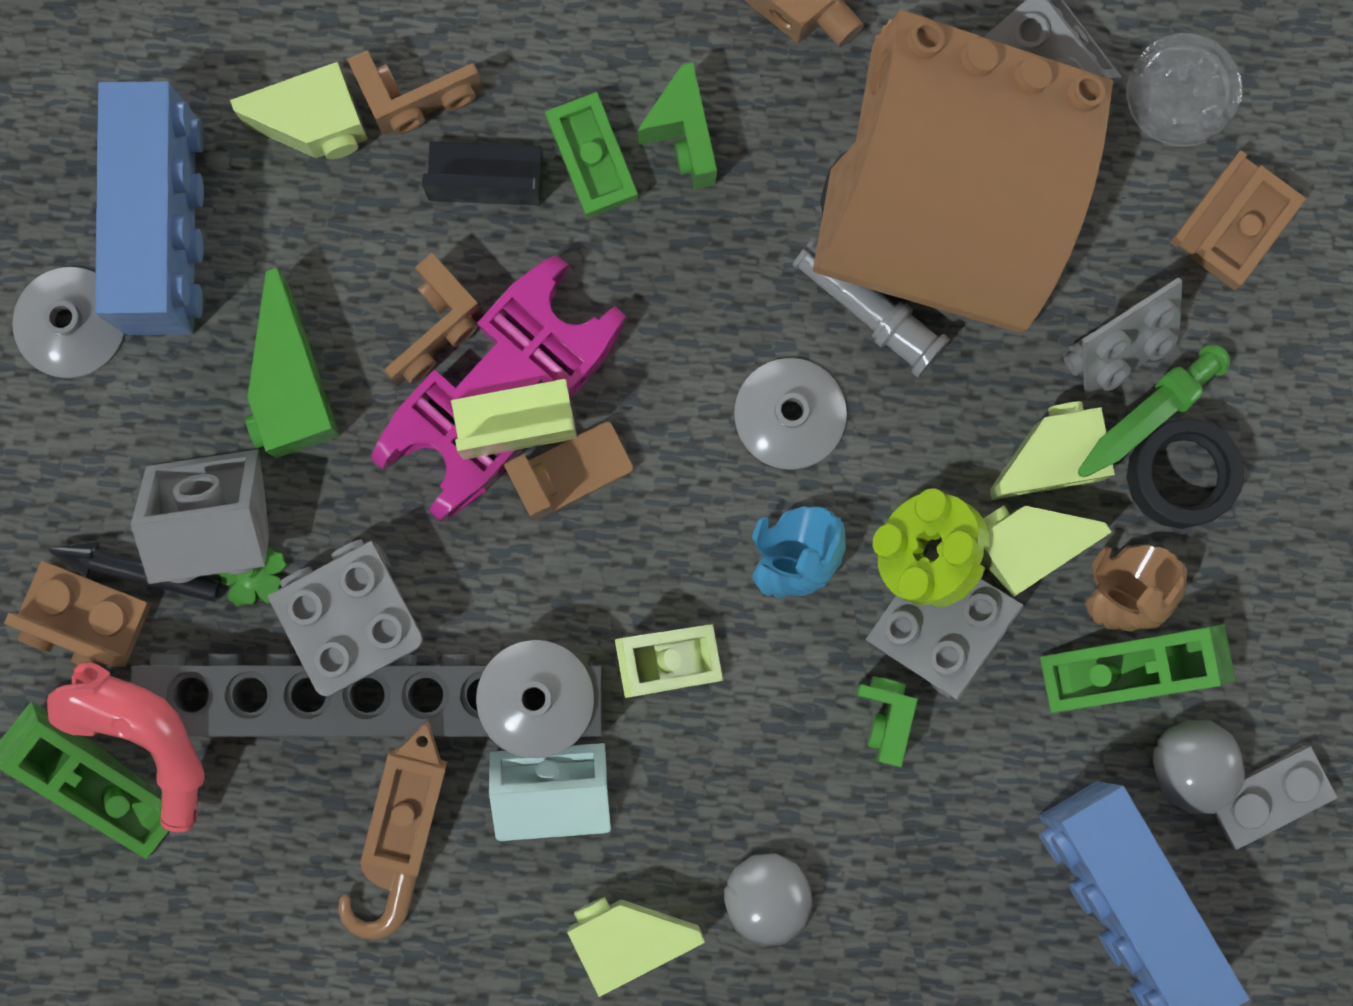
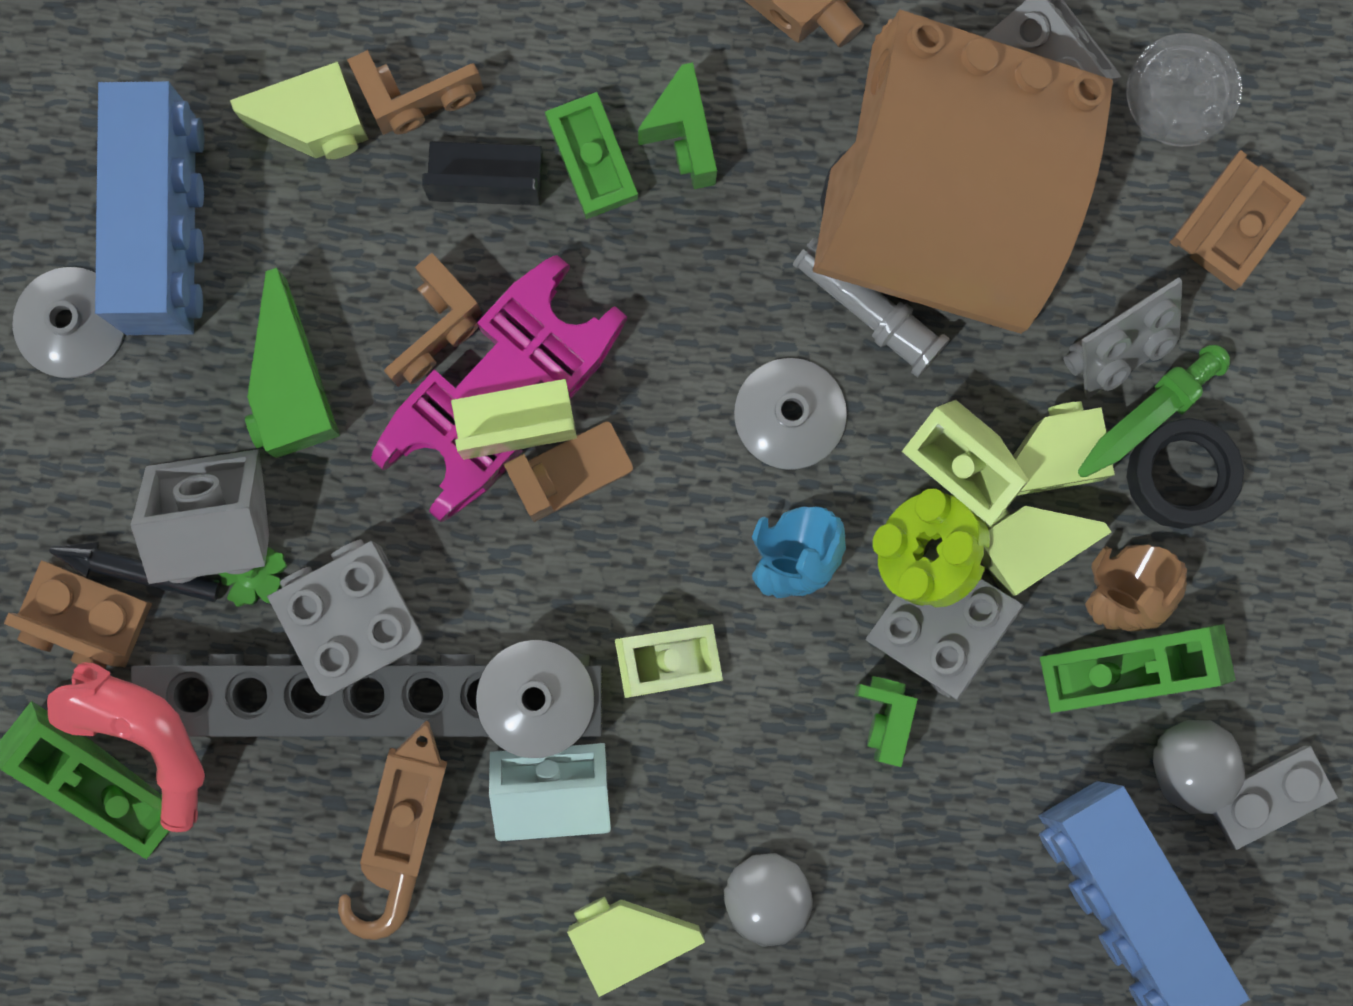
none -> yellowish green slope [902,400,1029,526]

